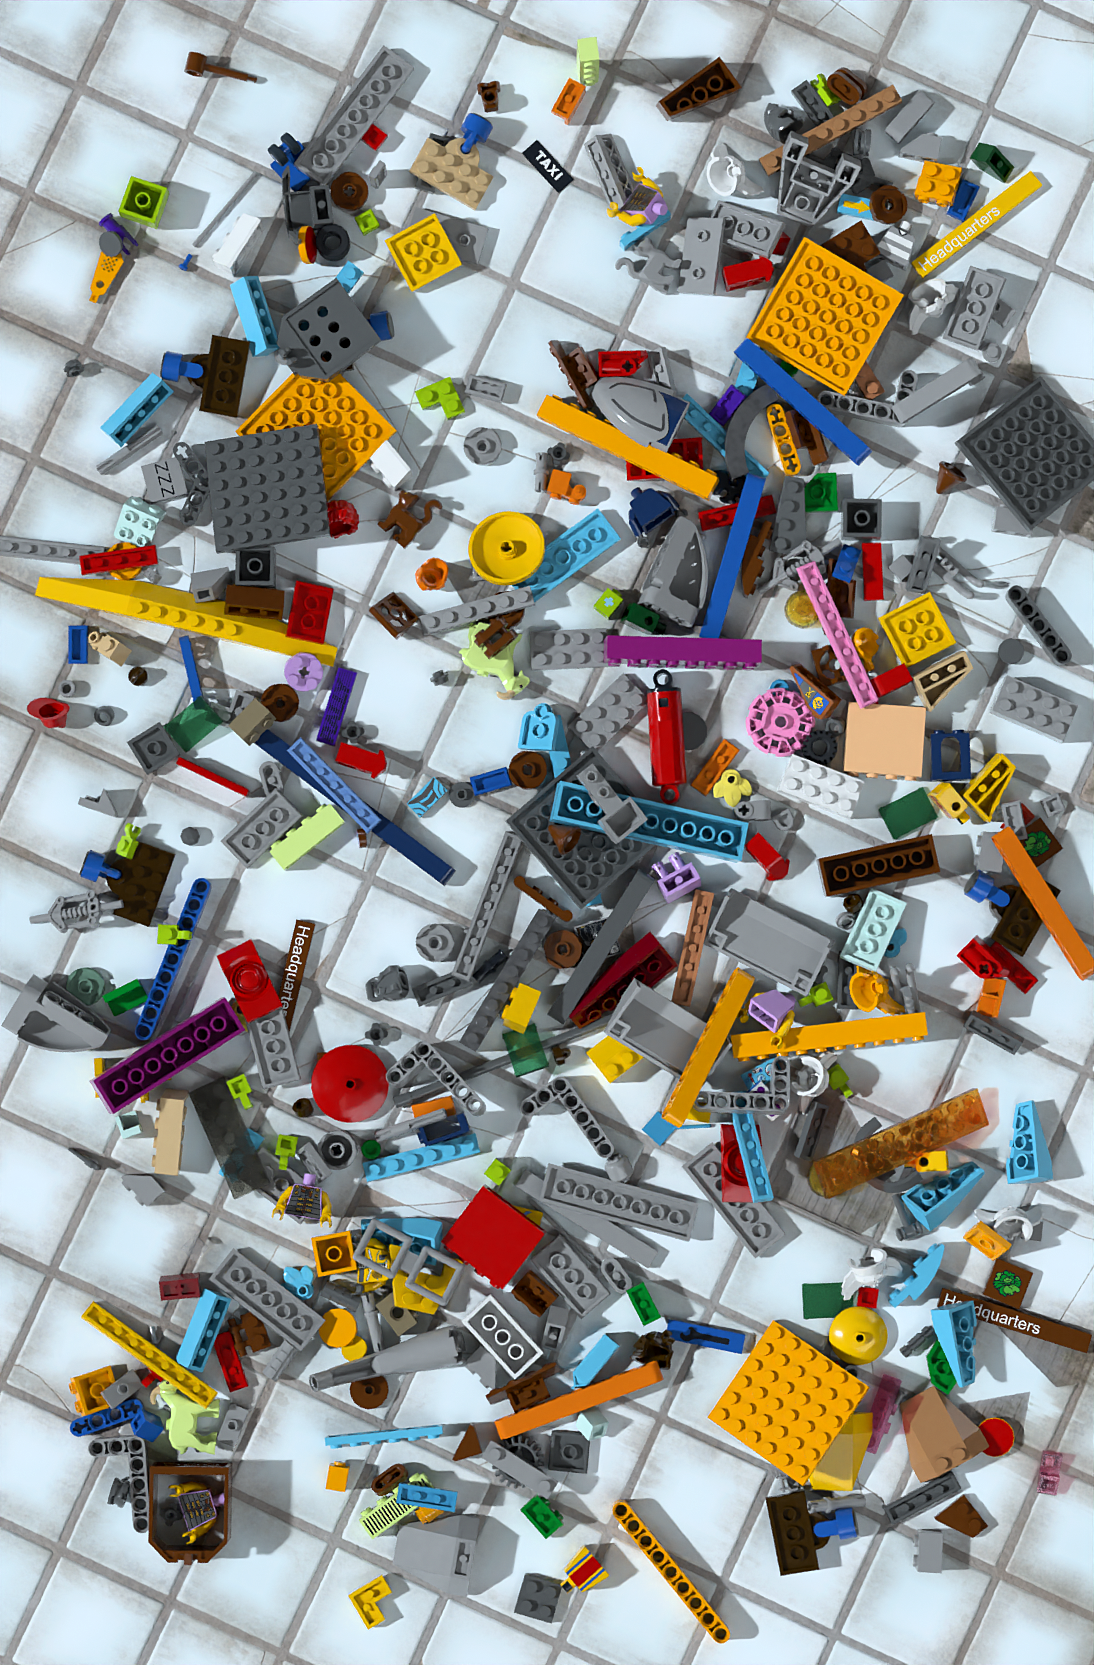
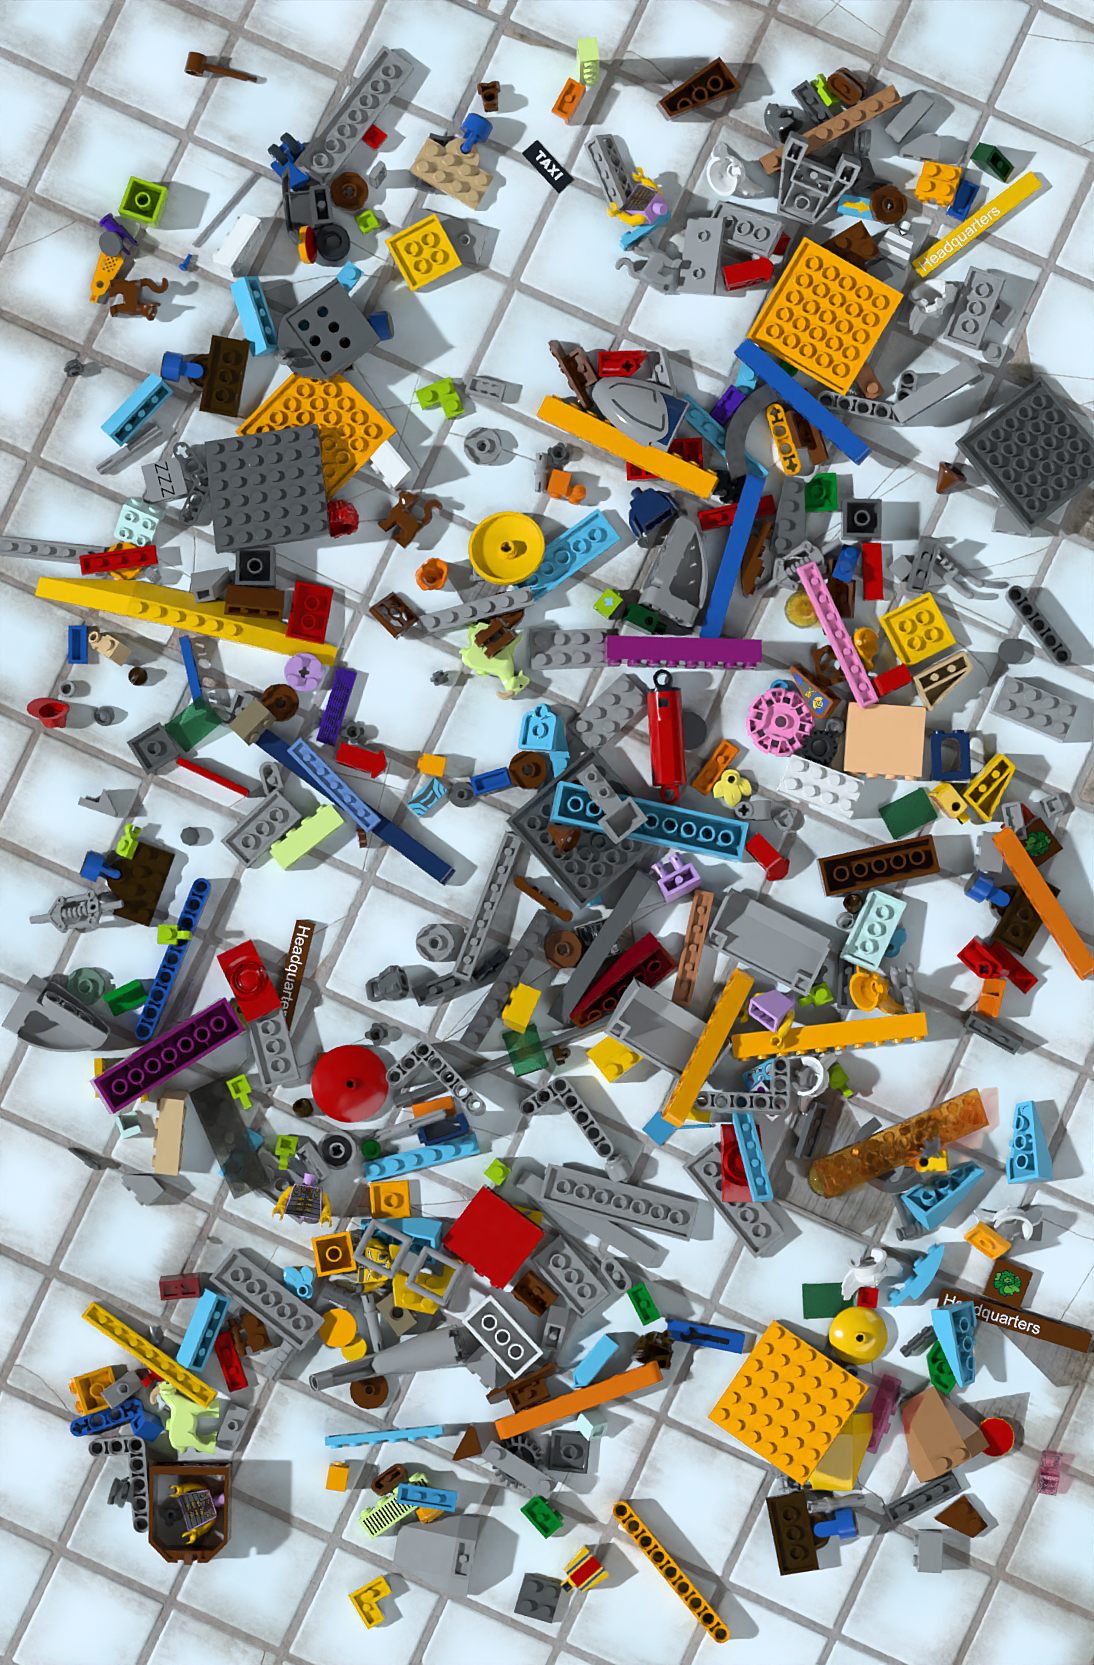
none -> reddish brown animal [109,278,169,321]
none -> light orange tile [370,1180,411,1219]
none -> light orange brick [417,753,447,779]
none -> flat silver piece [915,1134,941,1159]

